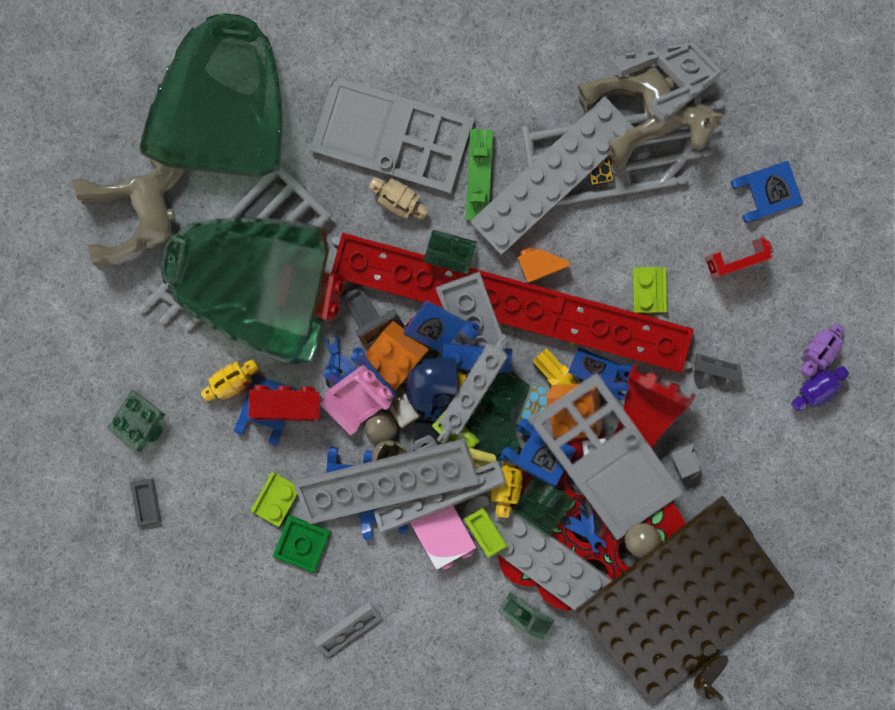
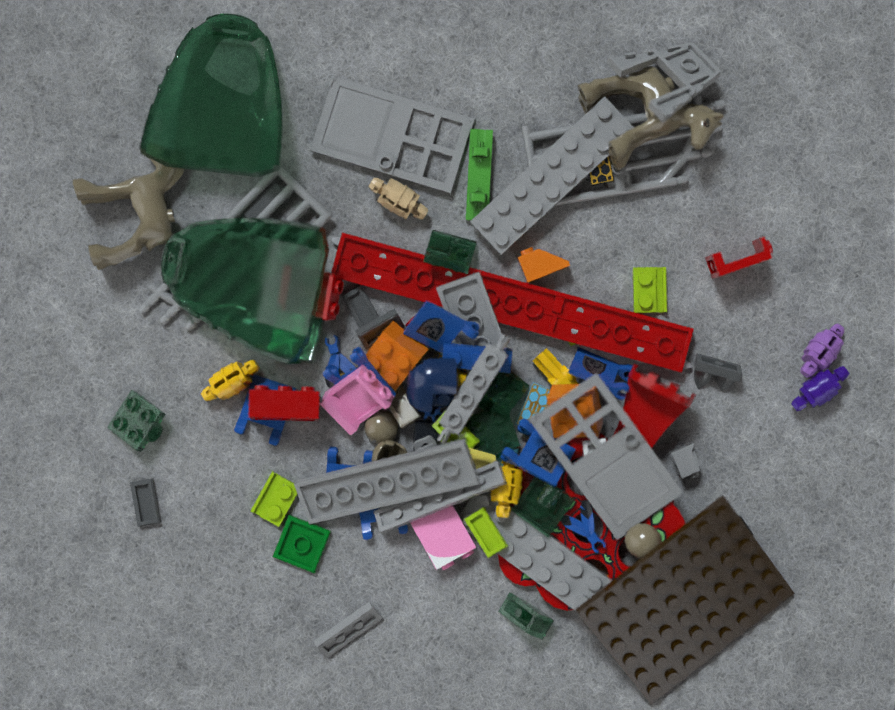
dark brown piece [693,655,728,701] -> none
blue flag [730,161,803,223] -> none

